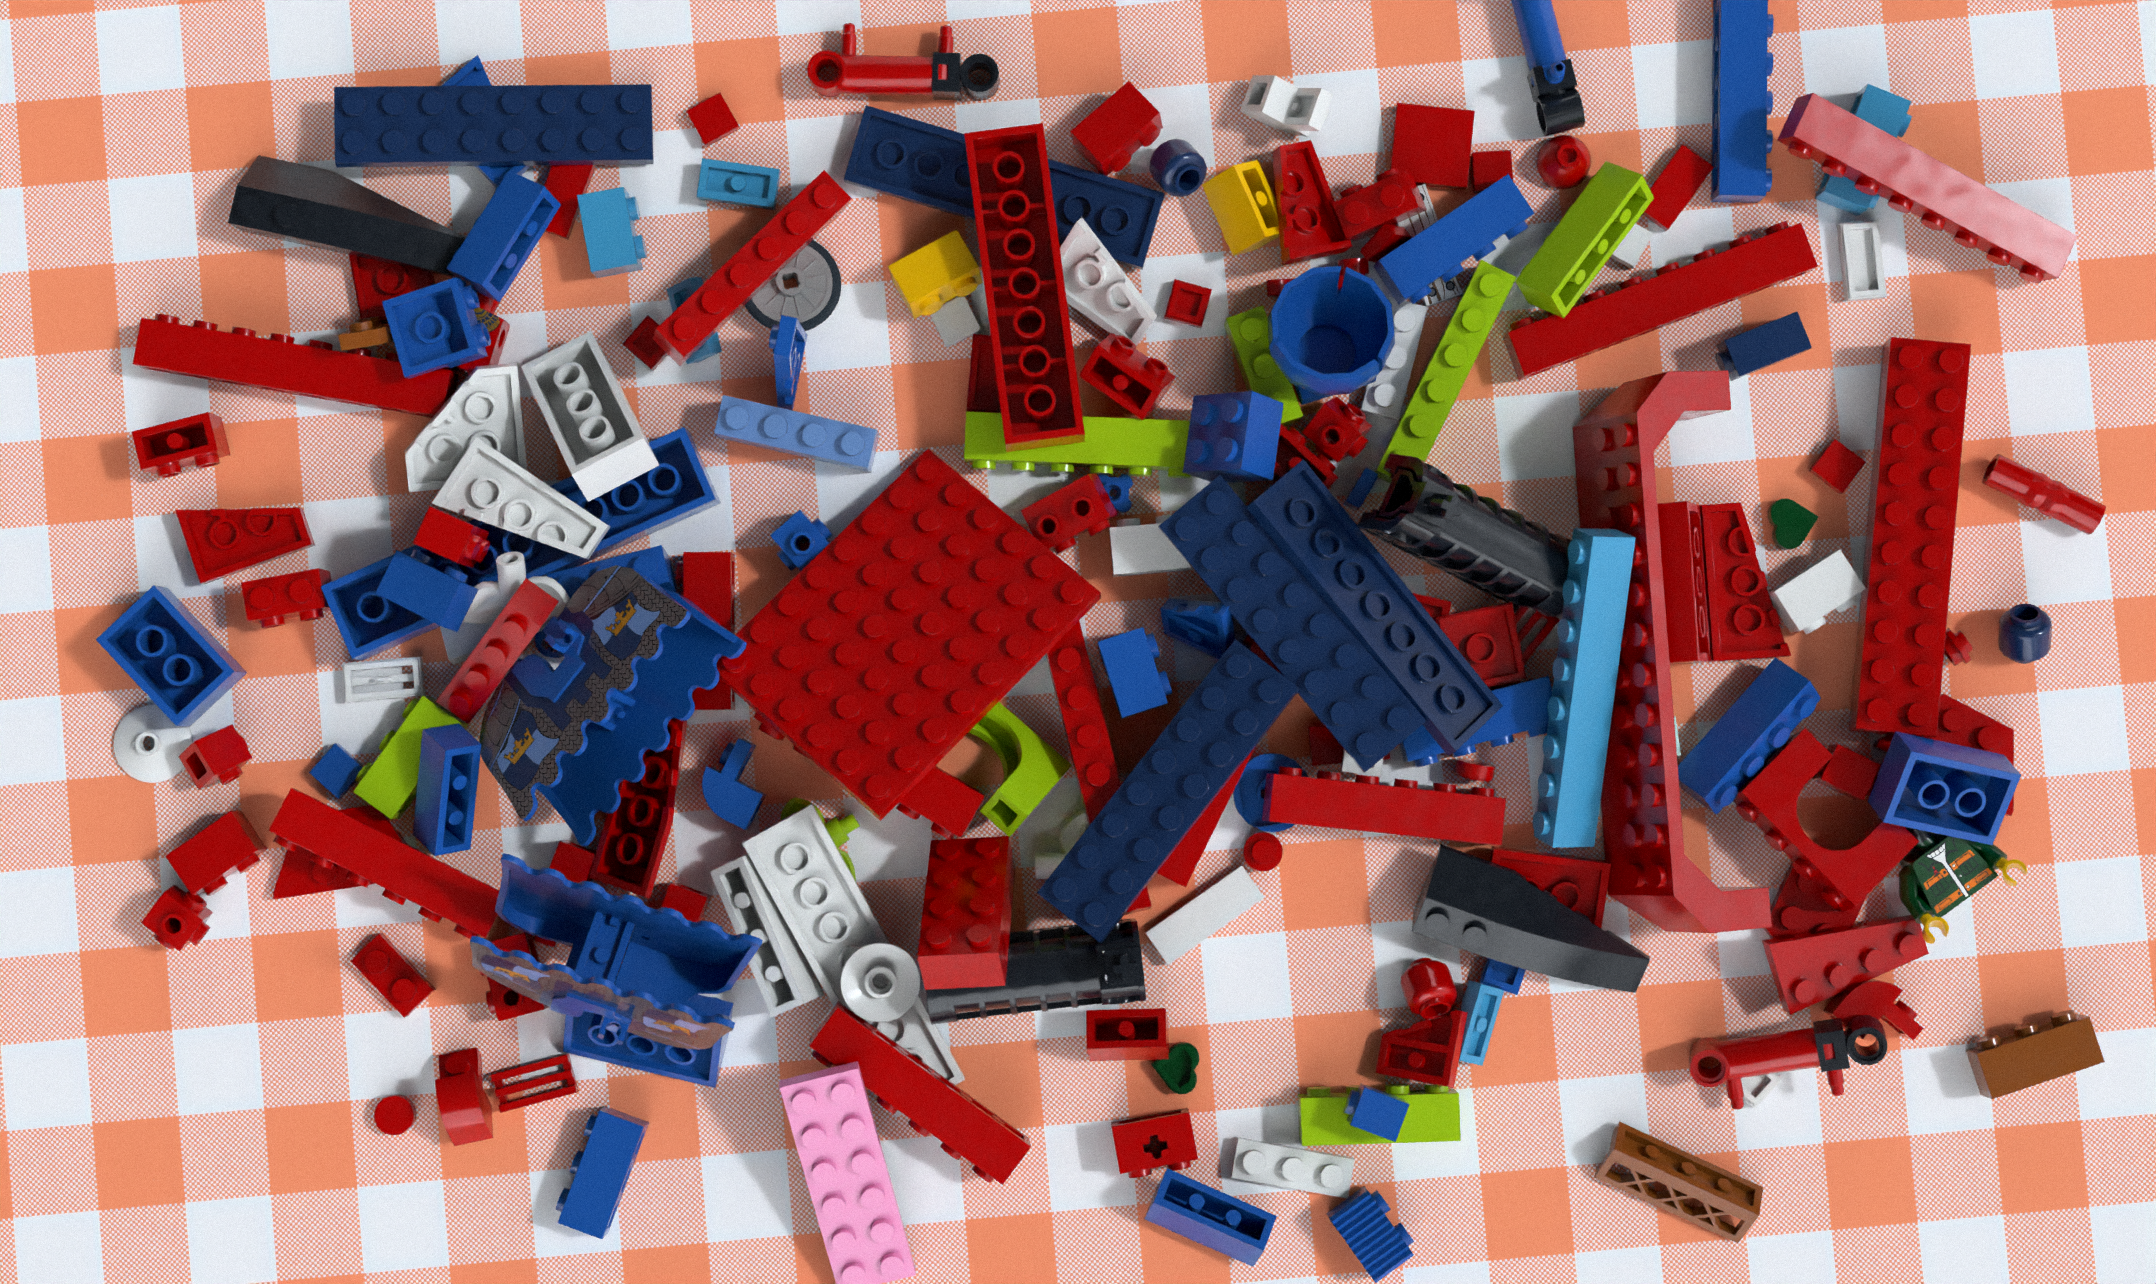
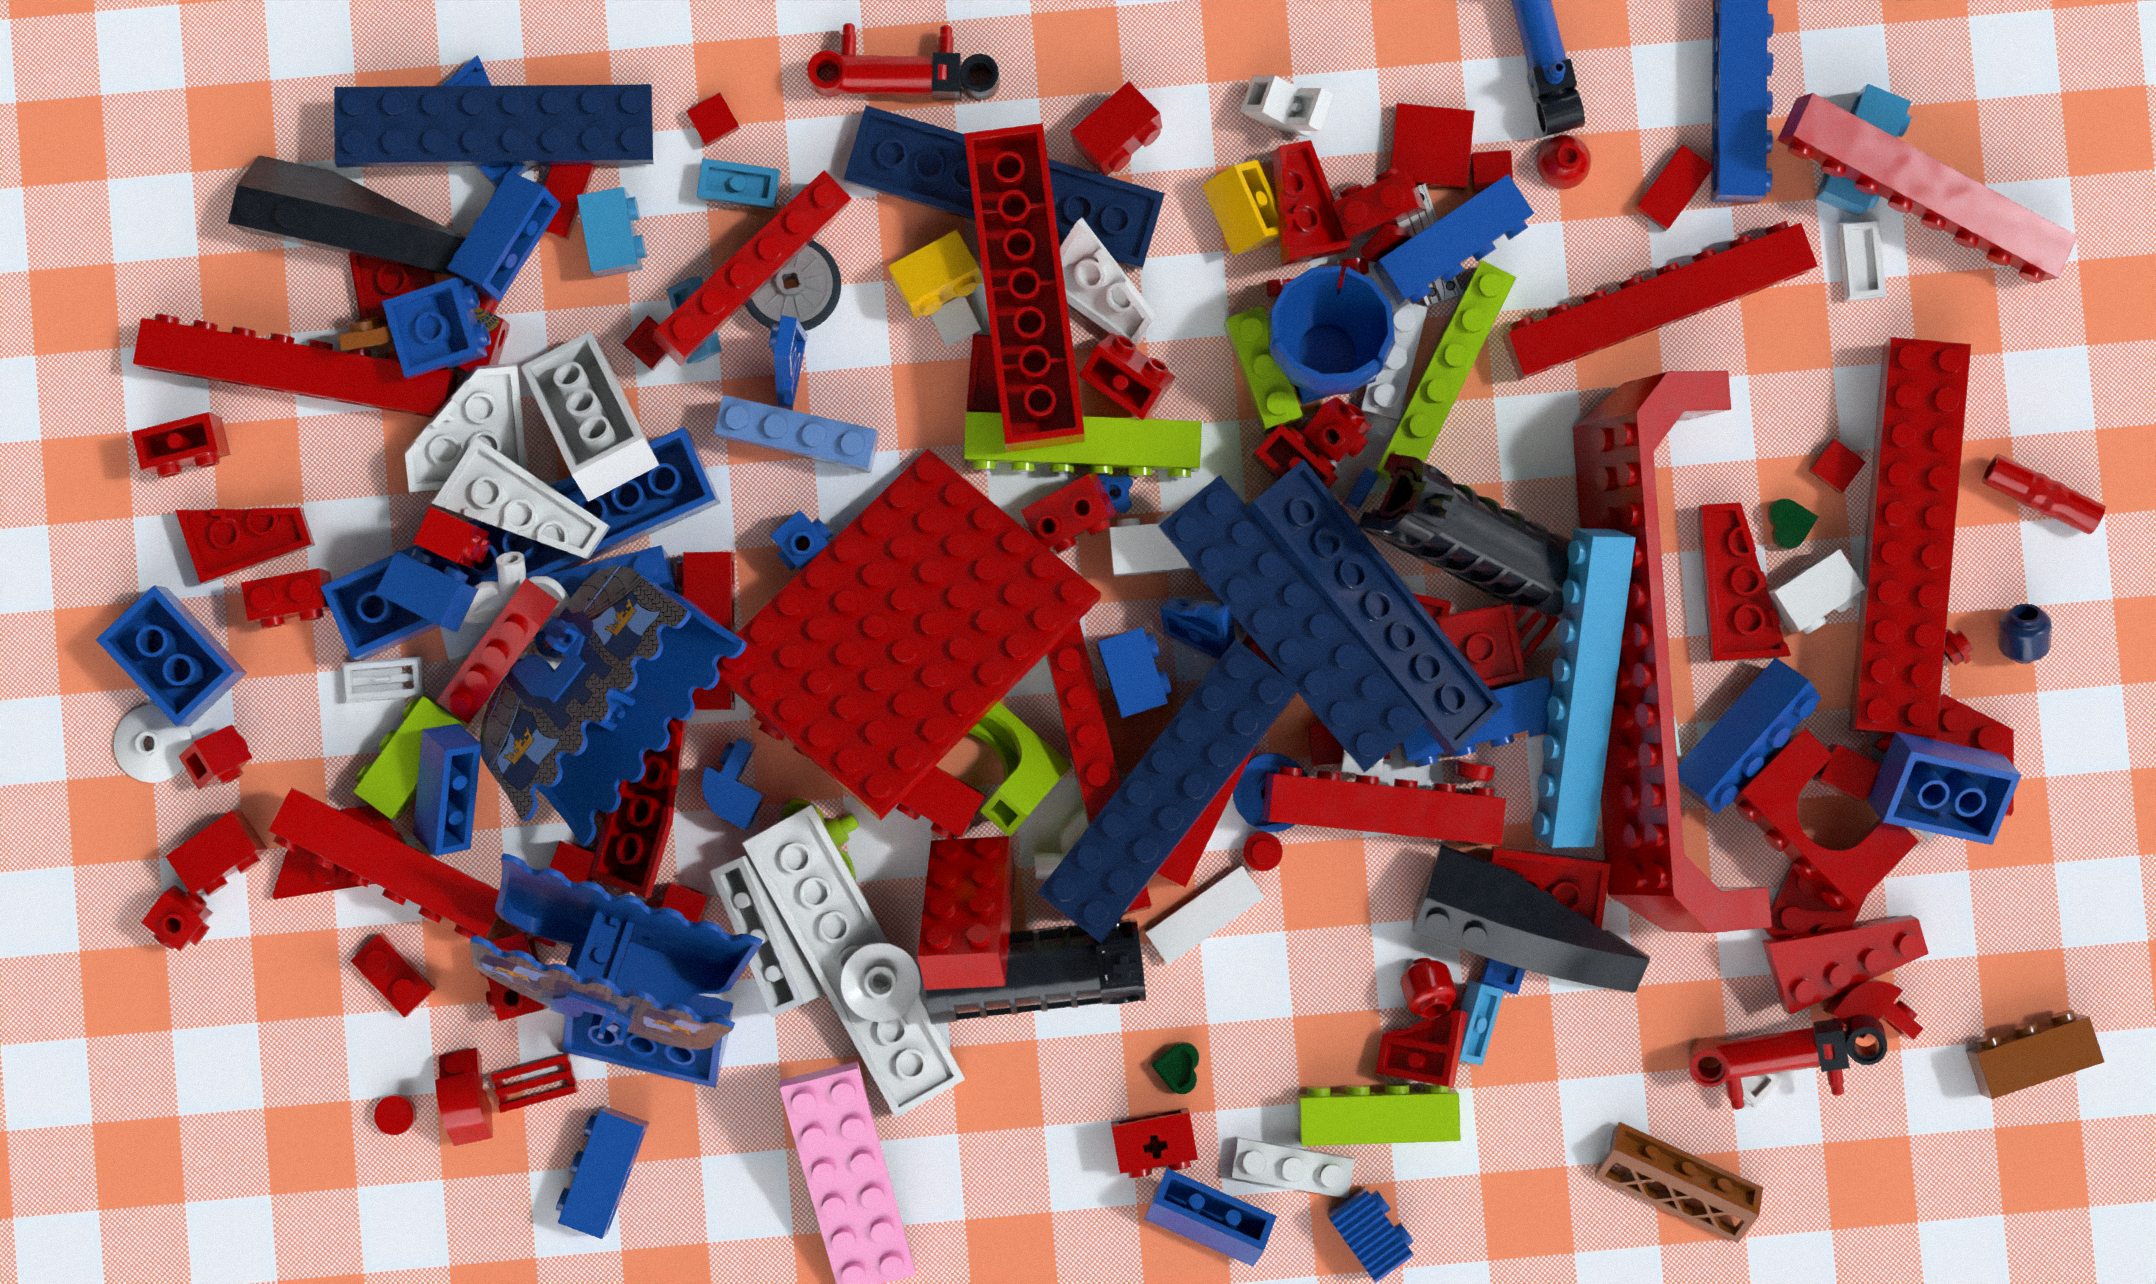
blue tile [309,743,364,799] -> none
red brick [809,1001,1031,1185] -> none
red brick [1086,1008,1169,1061] -> none
dark blue head [1149,139,1207,197] -> none
red tile [1164,279,1212,328] -> none
blue brick [1183,391,1284,483] -> none
blue brick [1344,1083,1410,1142] -> none
lime brick [1515,161,1654,318] -> none
white tile [1610,223,1654,269] -> none
red brick [1658,501,1712,665] -> none
dark blue brick [1715,312,1812,381] -> none
dark green torso [1899,827,2027,944] -> none

